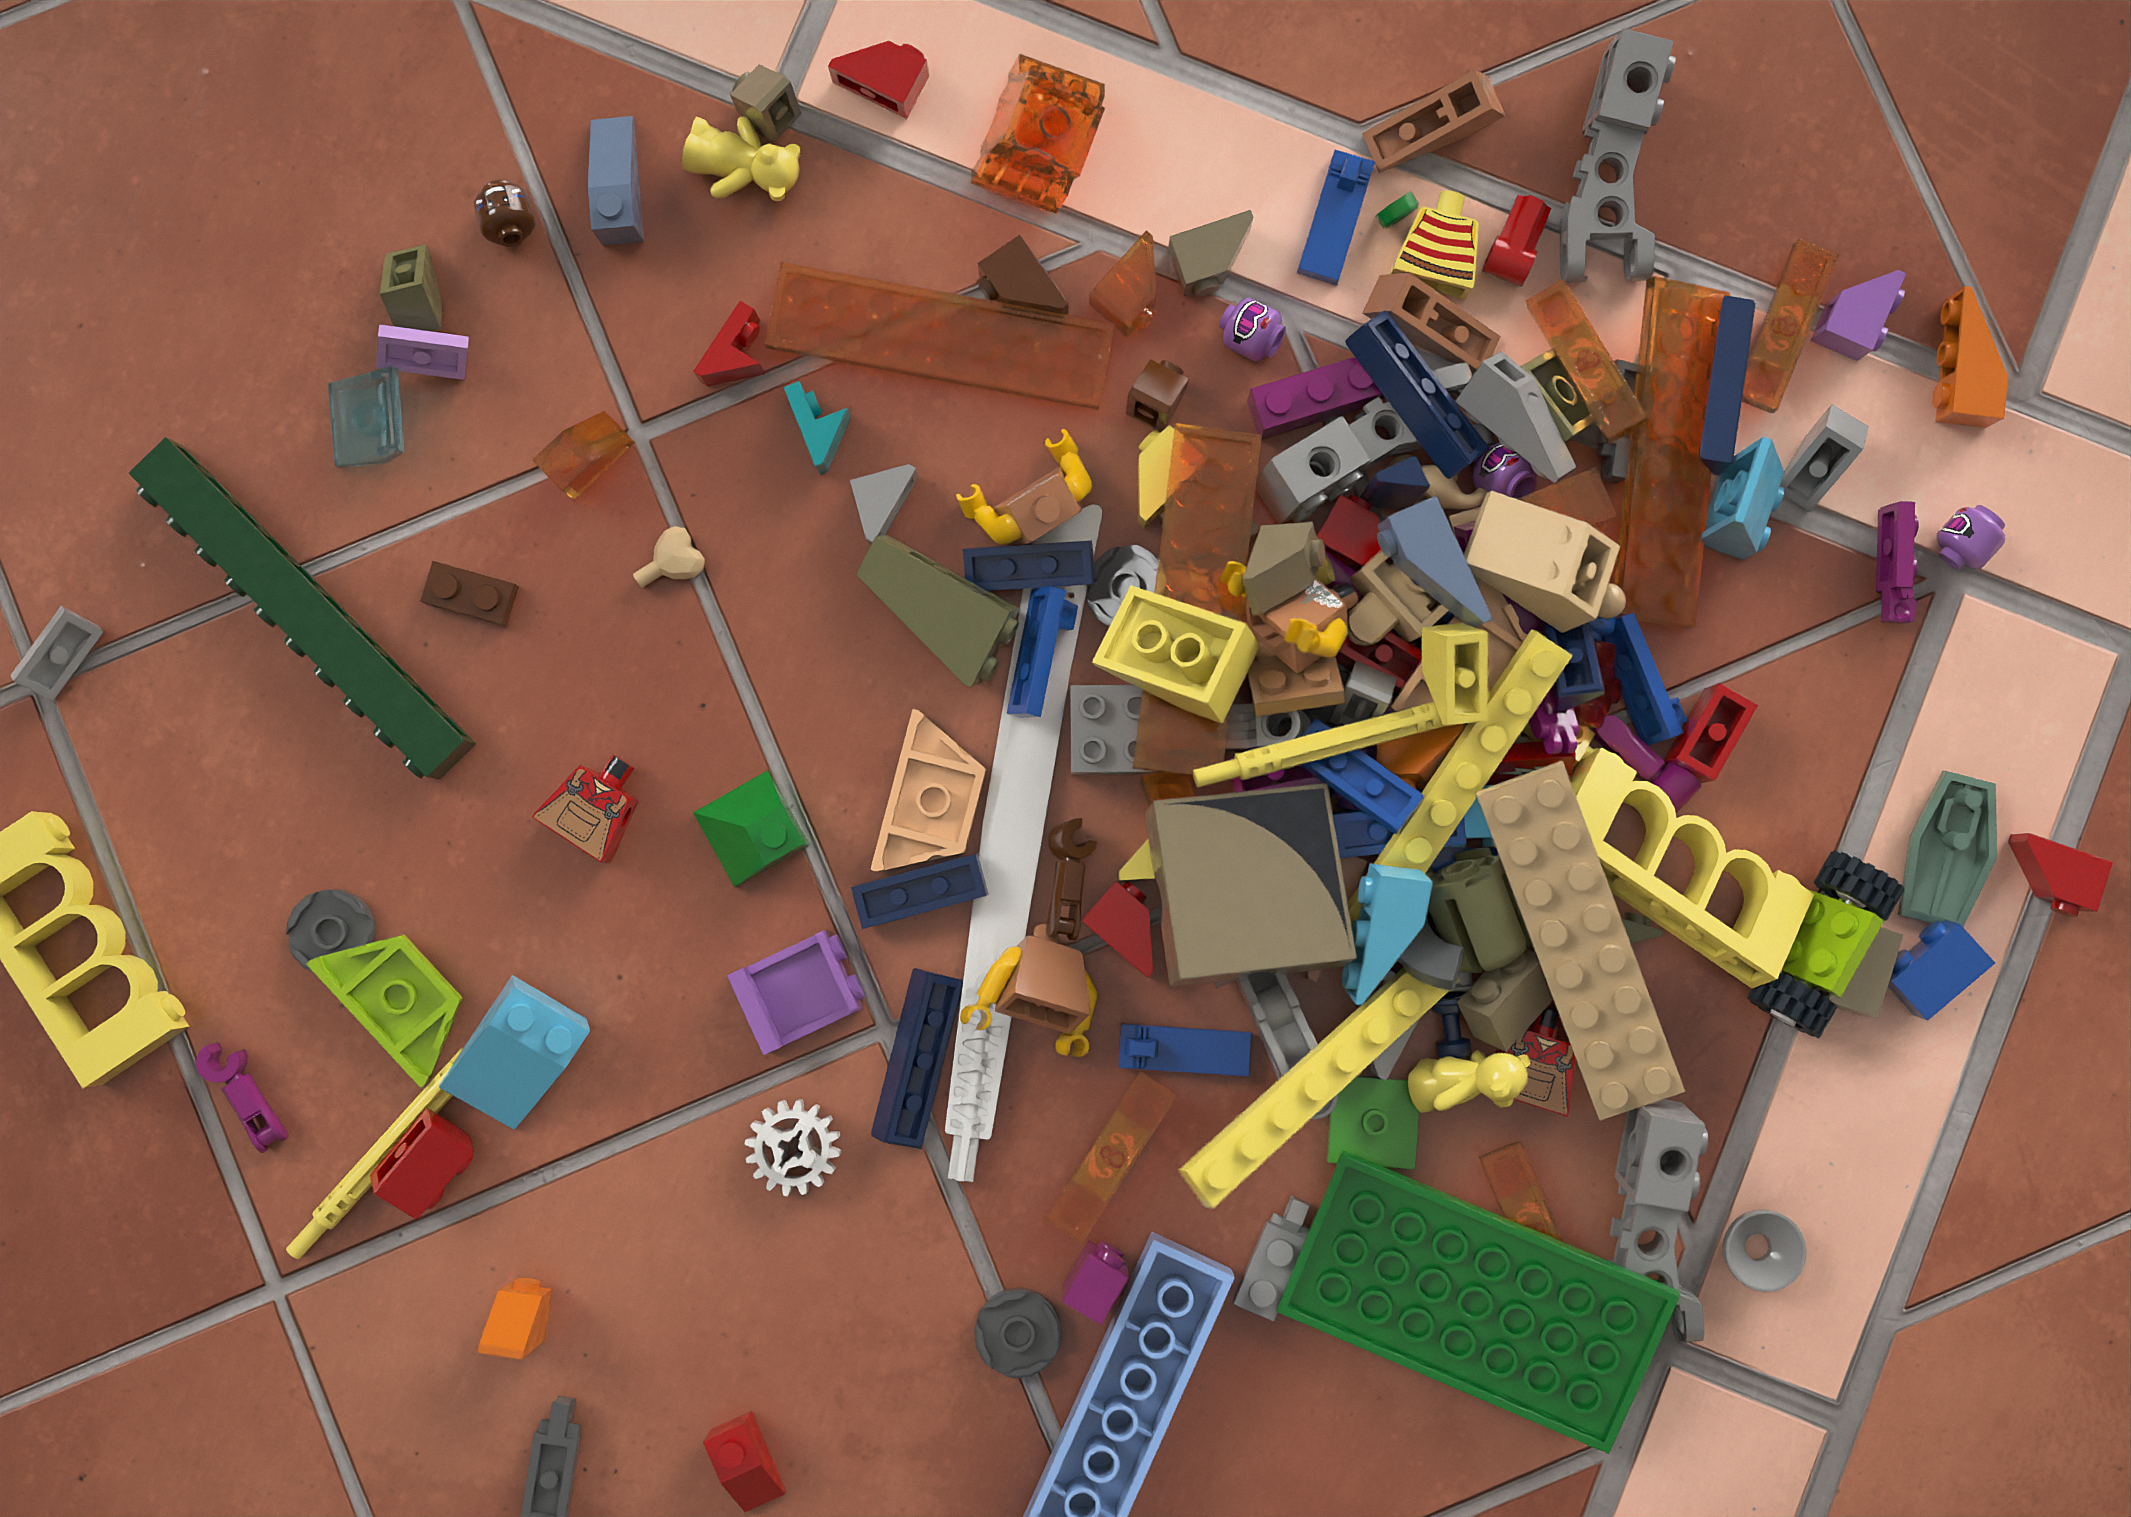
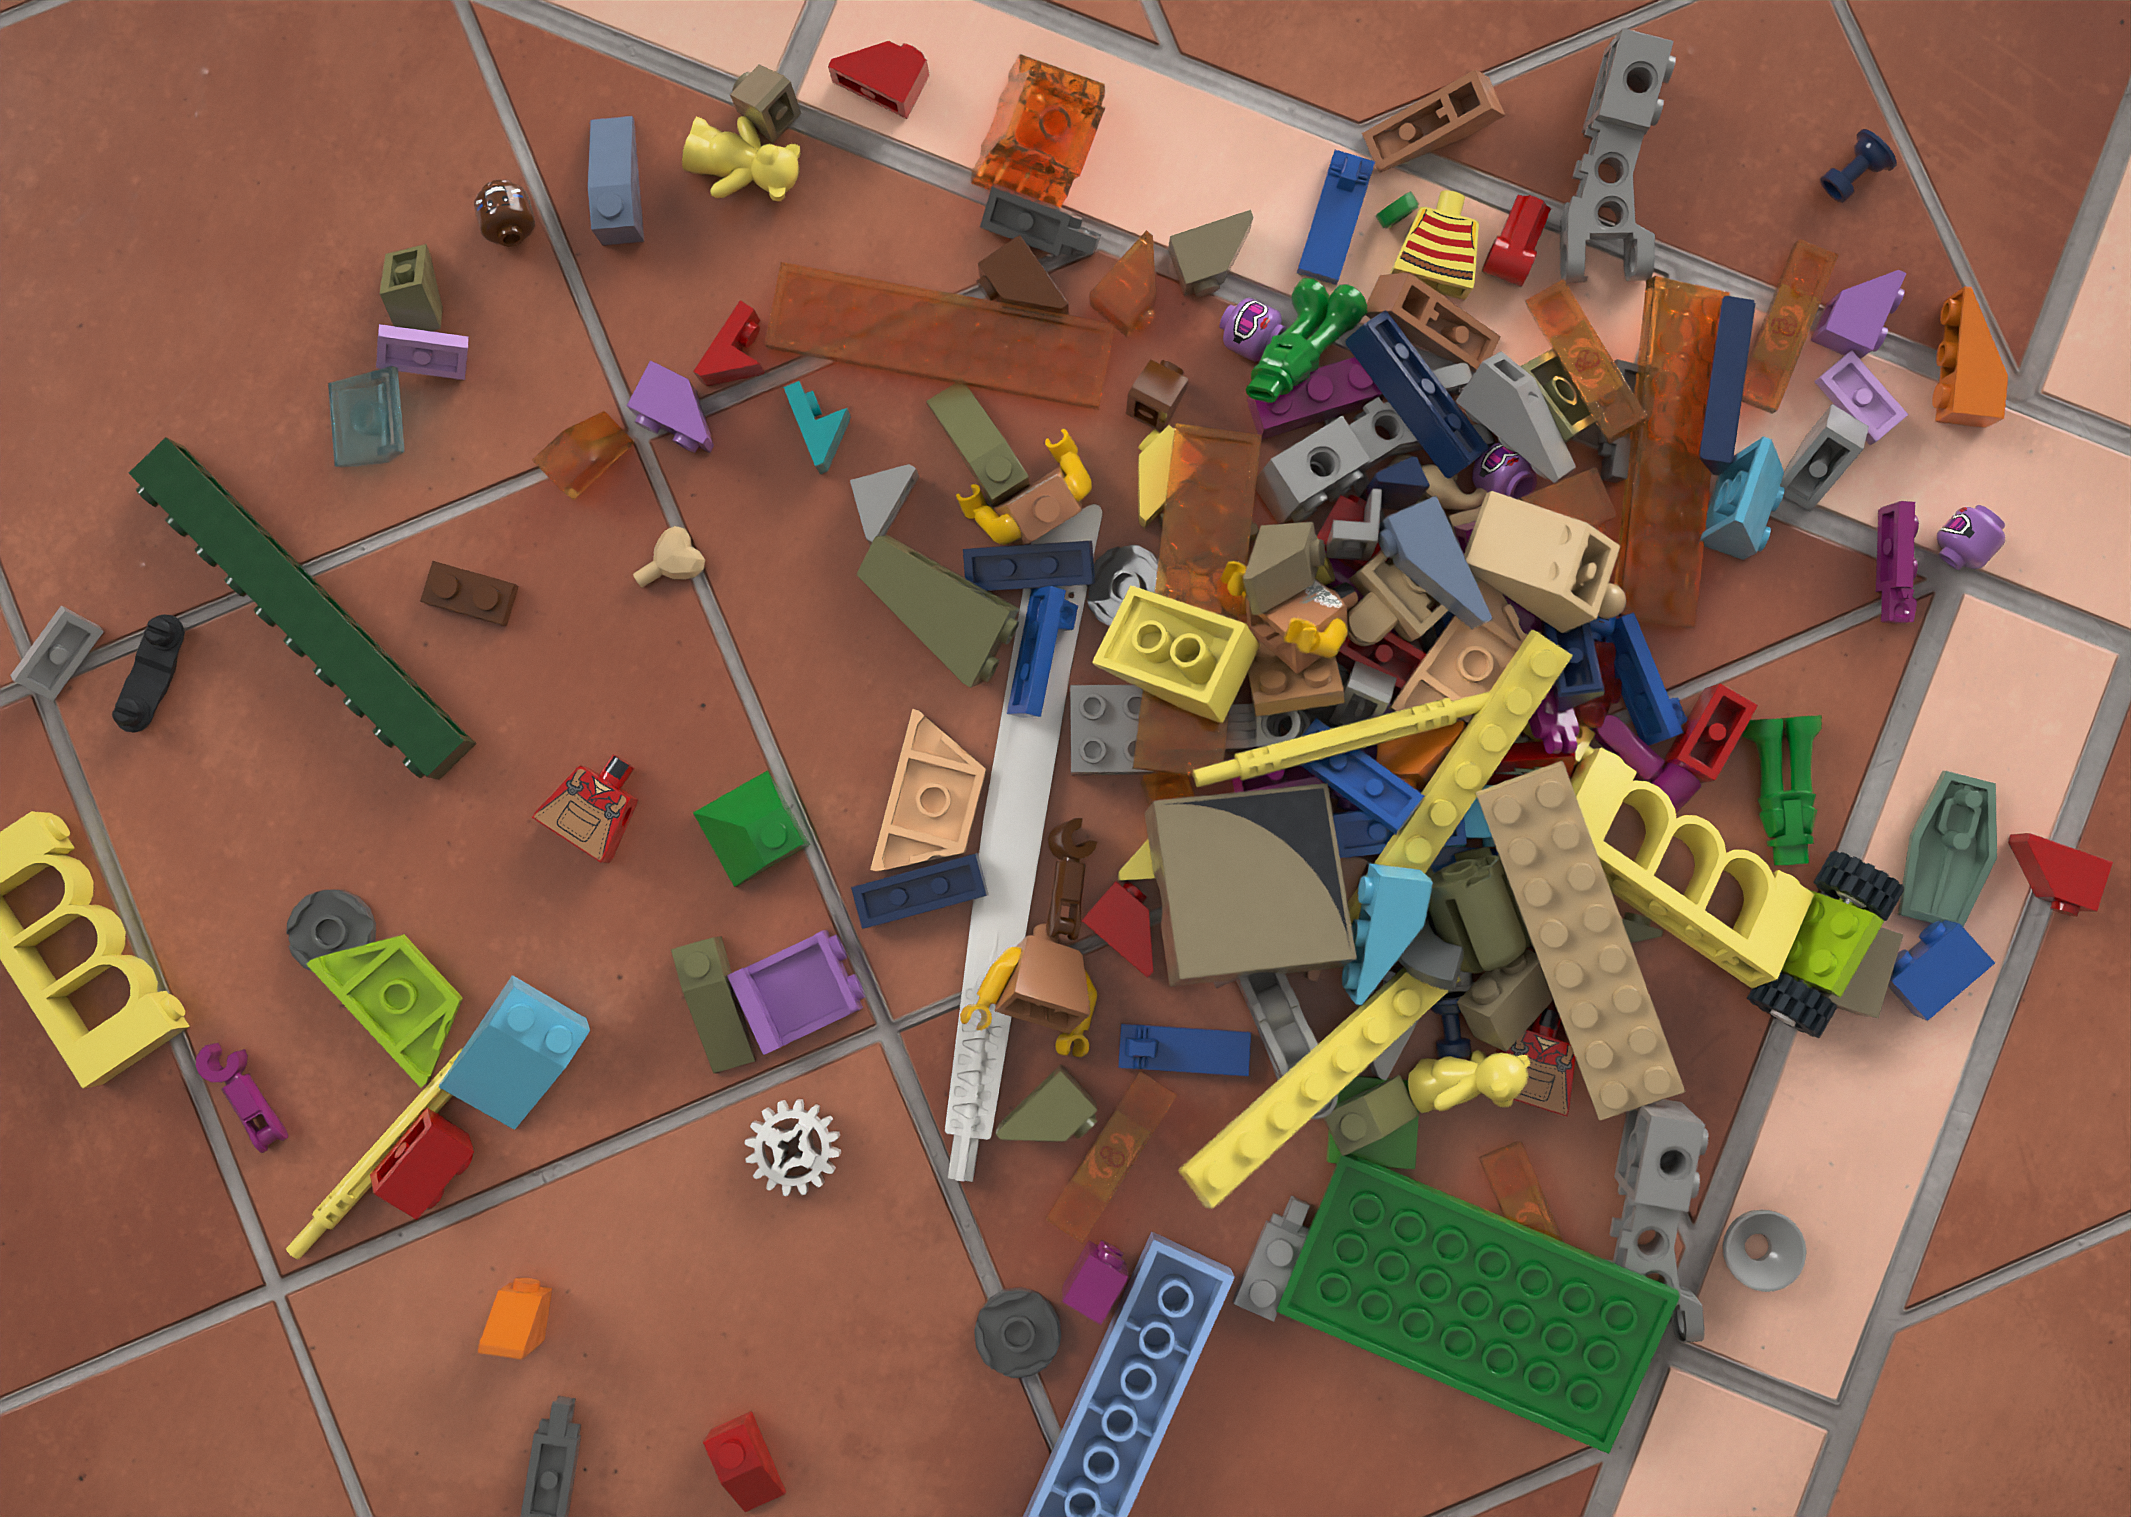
dark blue slope [871,968,963,1149] -> none
light yellow slope [1422,623,1488,726] -> none
none -> black piece [112,614,185,733]
none -> medium lavender slope [627,360,714,453]
none -> olive slope [671,936,756,1074]
none -> olive slope [926,379,1030,507]
none -> dark grey hinge [980,184,1101,256]
none -> olive slope [995,1064,1098,1142]
none -> green piece [1246,278,1367,403]
none -> olive slope [1323,1075,1419,1156]
none -> light grey panel [1326,489,1381,561]
none -> green piece [1741,715,1822,865]
none -> lavender plate [1814,350,1908,445]
none -> dark blue piece [1820,129,1897,203]

